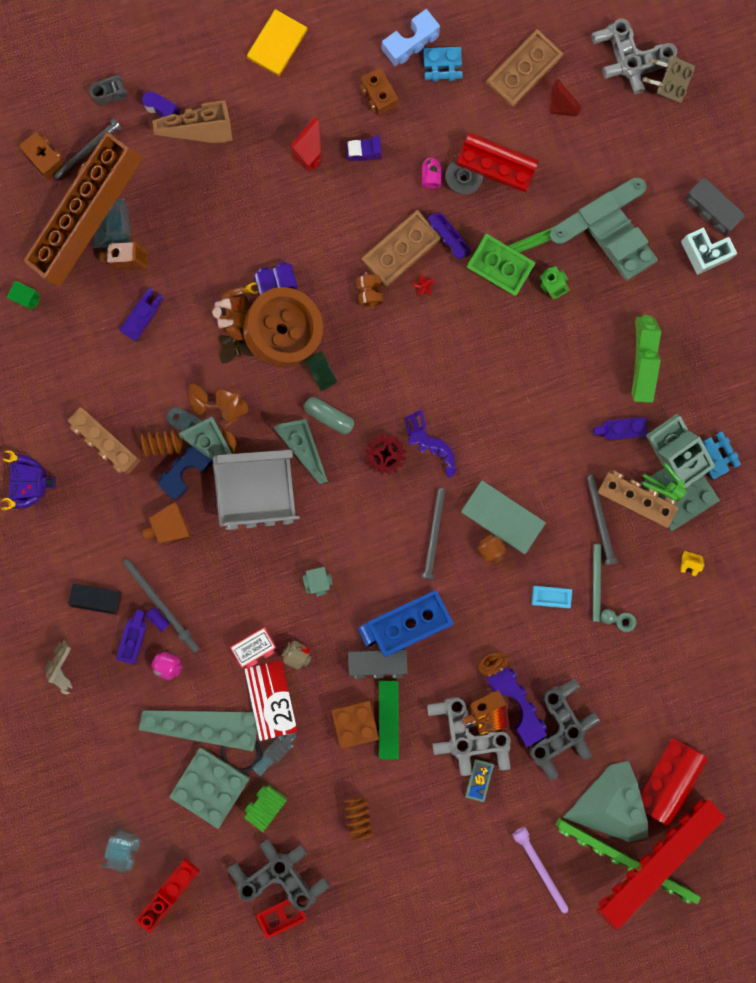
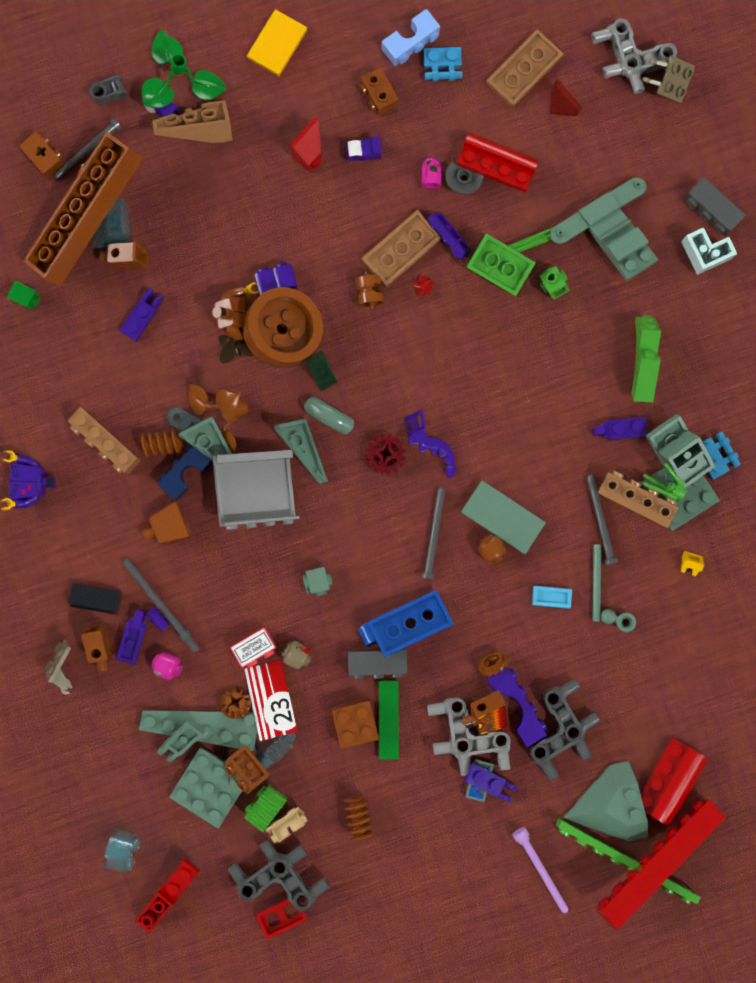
none -> dark orange torso [81,623,112,672]
none -> green plant [142,30,226,108]
none -> sand green hinge [157,719,205,762]
none -> dark orange gear [220,688,251,719]
none -> dark orange bracket [224,745,270,794]
none -> tan hinge [265,807,308,843]
none -> dark purple hinge [464,763,518,803]

